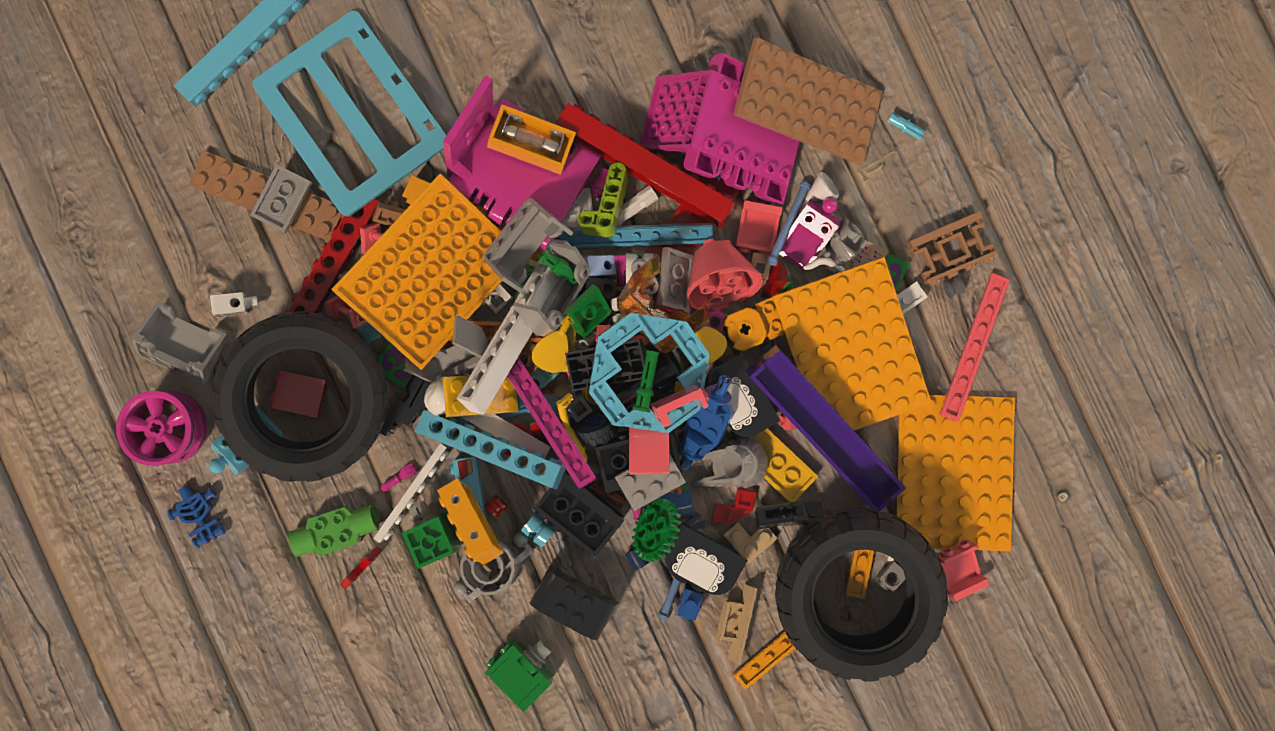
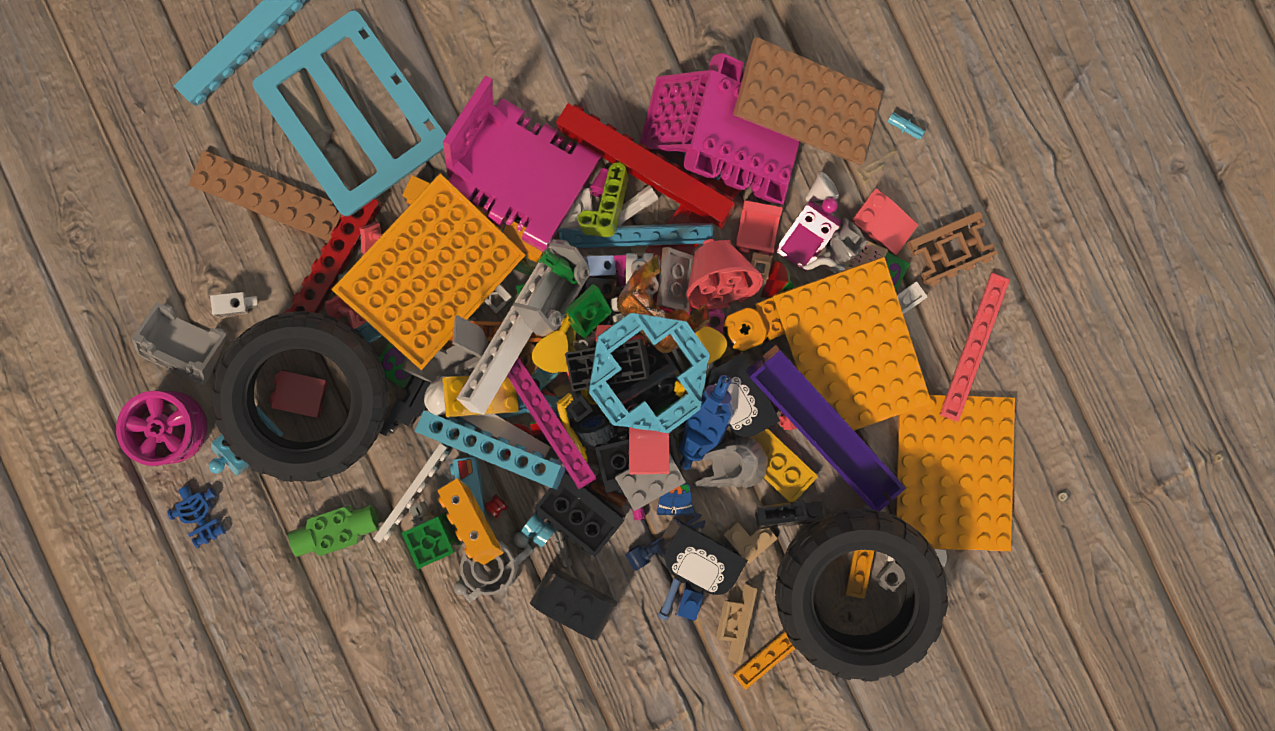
light grey plate [250,164,312,234] -> none
red tile [340,545,382,589] -> none
medium nougat tile [373,201,405,226] -> none
dark pink piece [381,462,419,492] -> none
light grey windscreen [484,198,573,296] -> none
green piece [485,638,554,712] -> none
light orange piece [487,105,576,175] -> none
green gear [632,498,681,562] -> none
green pin [633,350,659,413] -> none
coral panel [651,384,709,427] -> none
red tile [711,488,756,526] -> none
medium blue bar [766,181,811,266] -> none
coral panel [937,539,989,601] -> none
dark grey wheel [942,275,965,299] -> none
none -> coral slope [851,189,918,256]

